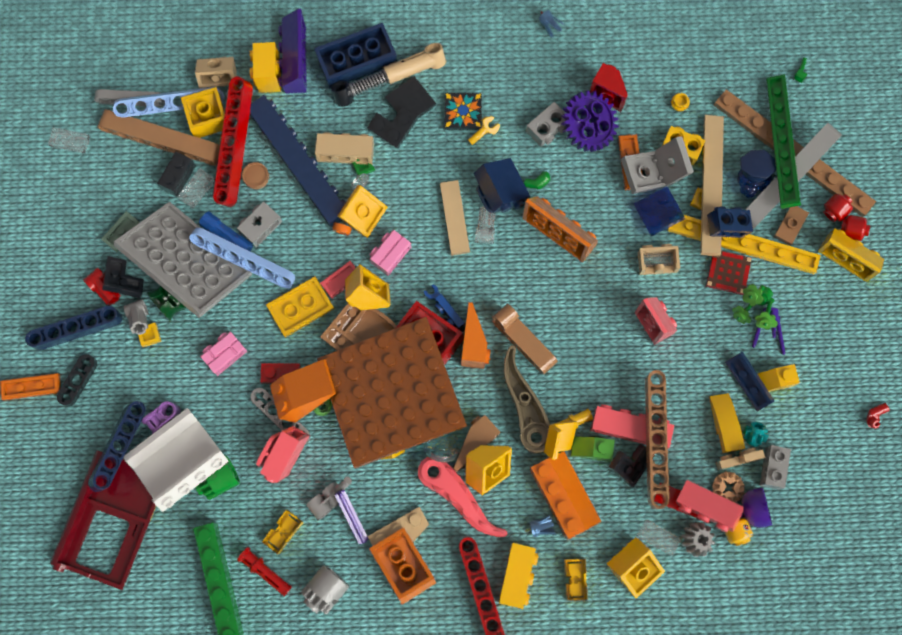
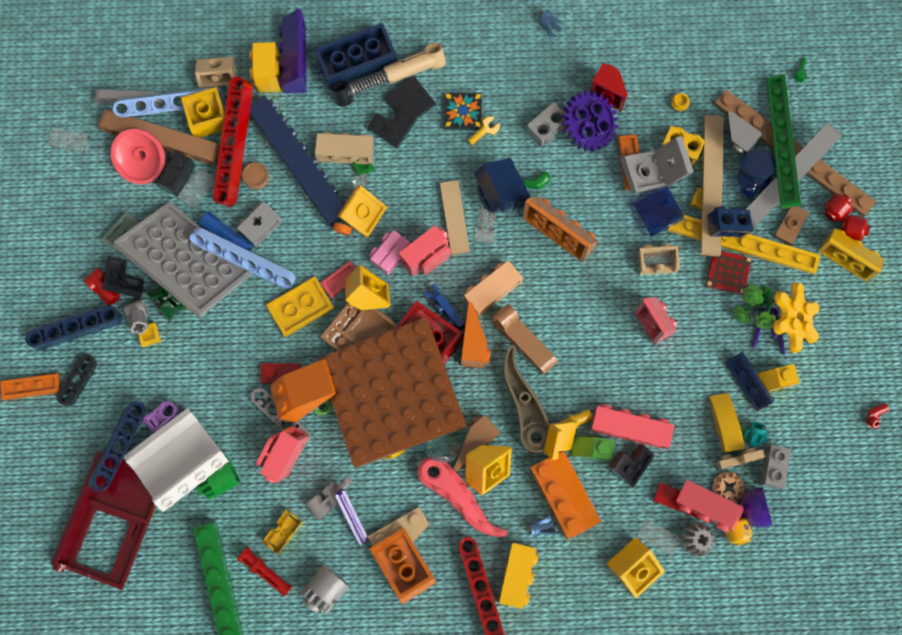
bright pink brick [200,331,247,376] -> none
yellow piece [564,559,588,601] -> none
medium nougat beam [645,370,669,510] -> none
none -> coral dish [111,128,165,184]
none -> coral brick [399,225,451,277]
none -> light nougat brick [464,260,523,317]
none -> light grey slope [728,111,762,154]
none -> yellow plate [773,282,819,353]

